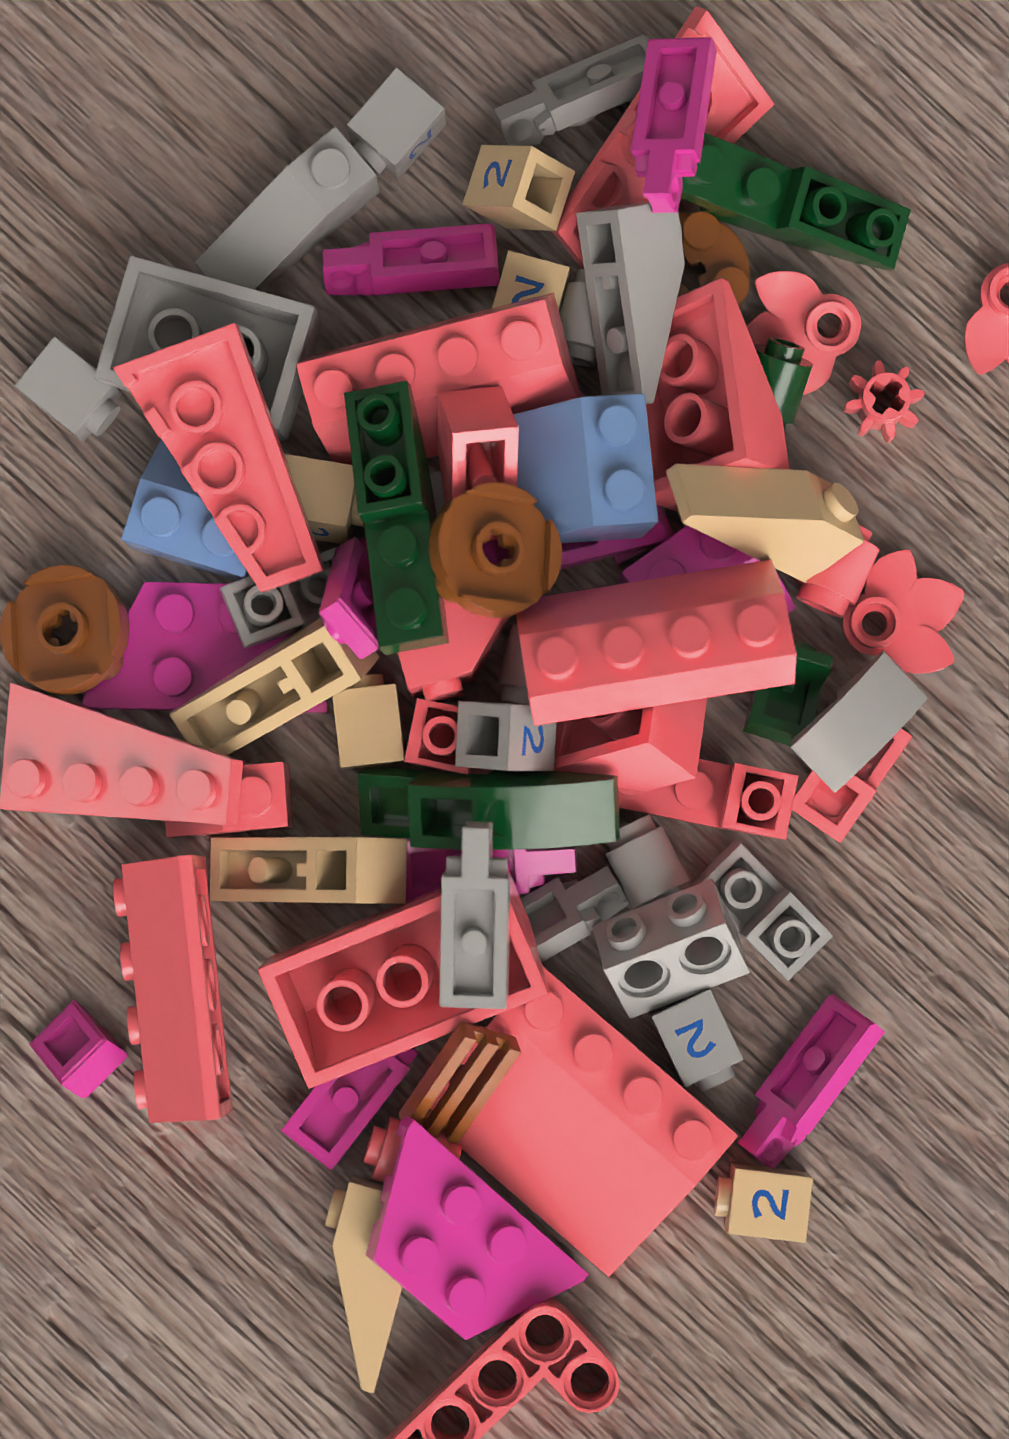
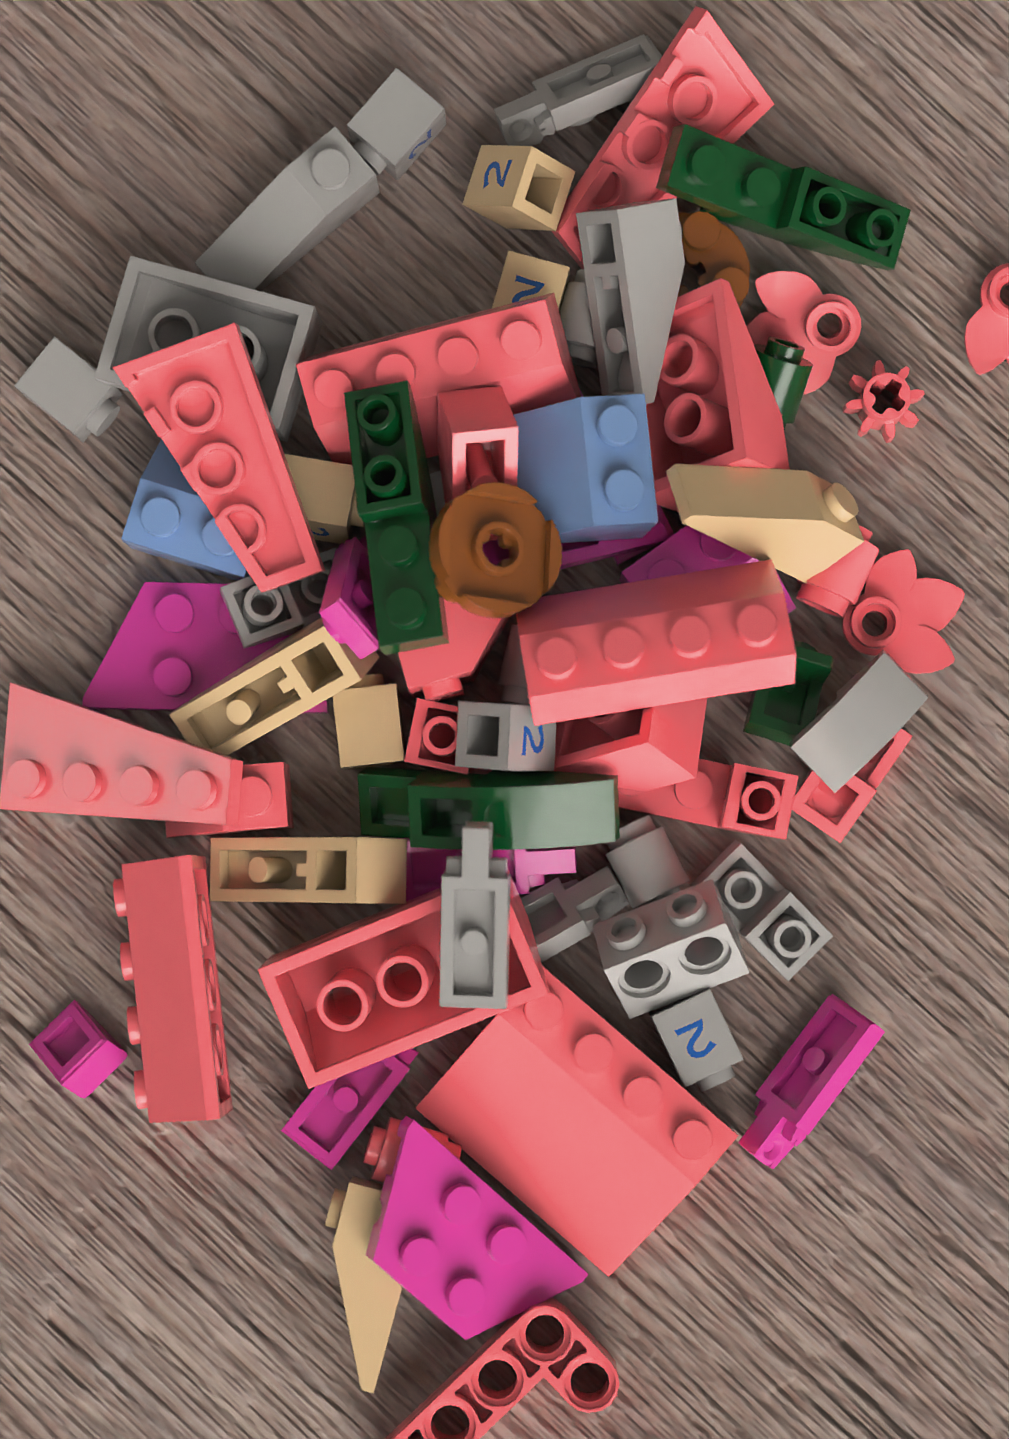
dark orange plate [0,565,129,695] -> none
dark pink hinge [322,223,499,296] -> none
dark orange tile [398,1021,521,1143] -> none
dark pink hinge [631,37,717,213] -> none
tan brick [714,1163,813,1243] -> none

